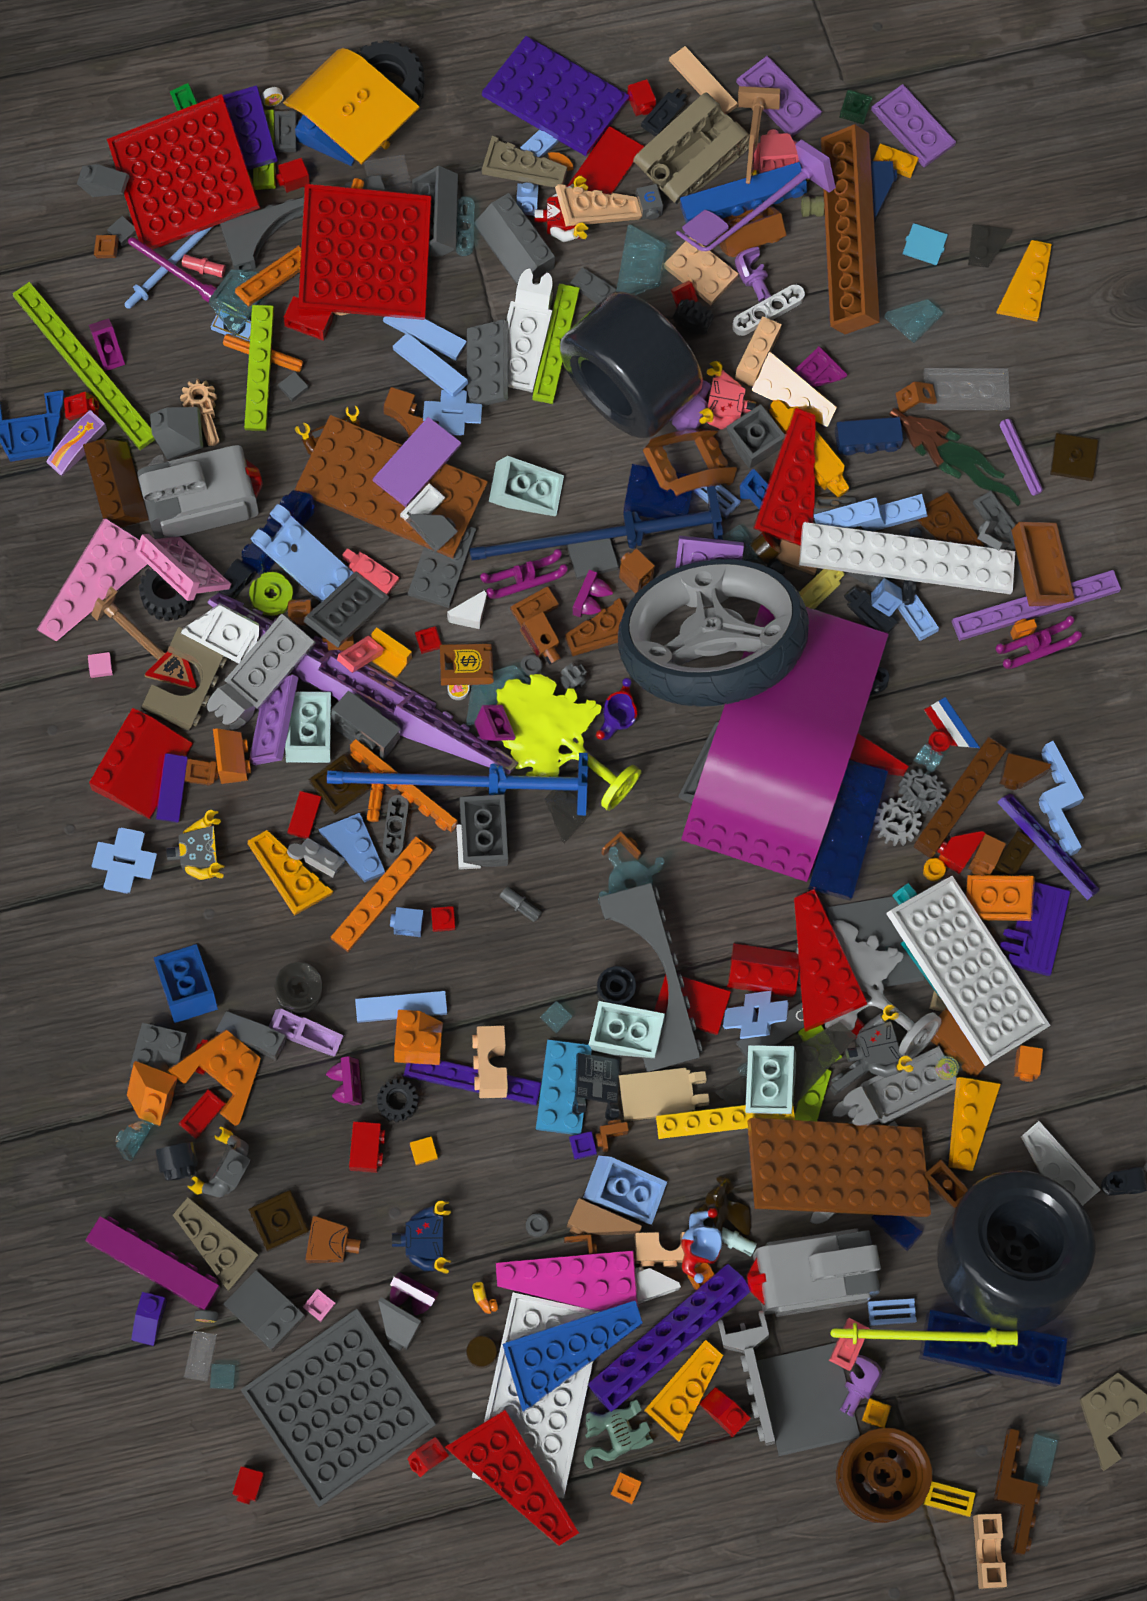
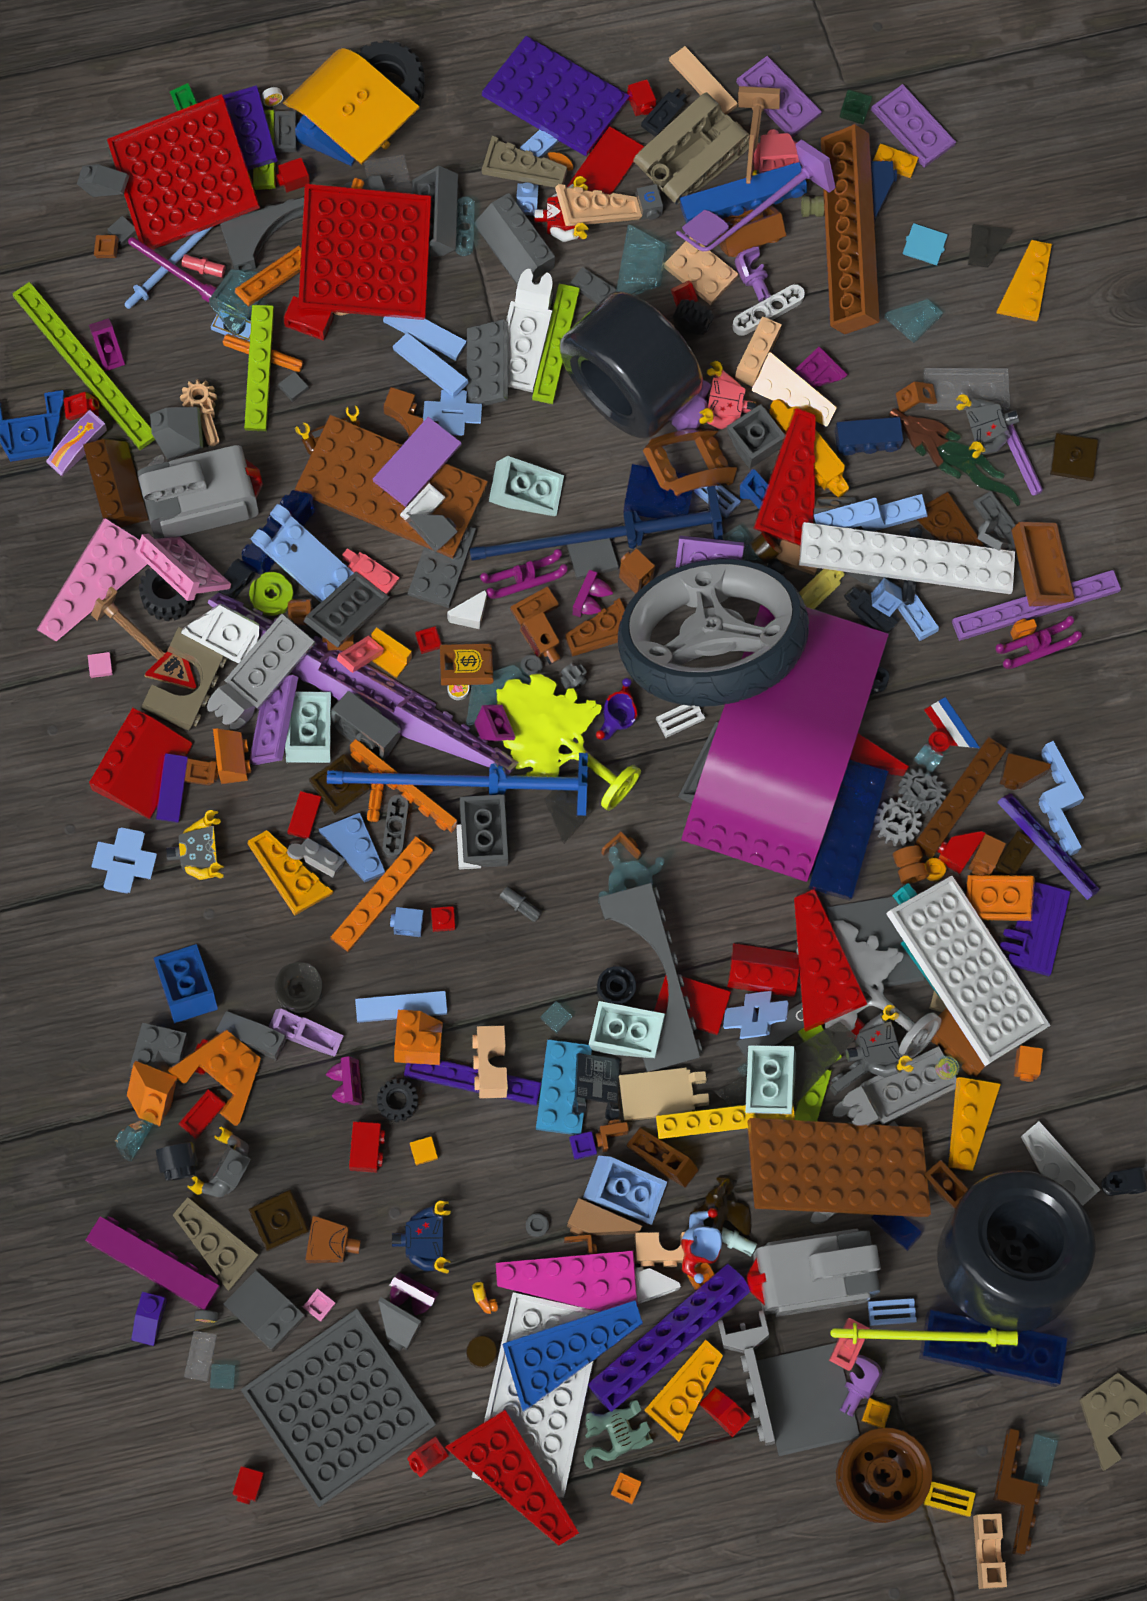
none -> reddish brown slope [626,1128,698,1188]
none -> white tile [656,705,705,738]
none -> dark orange wheel [892,845,929,884]
none -> dark grey torso [956,394,1020,458]

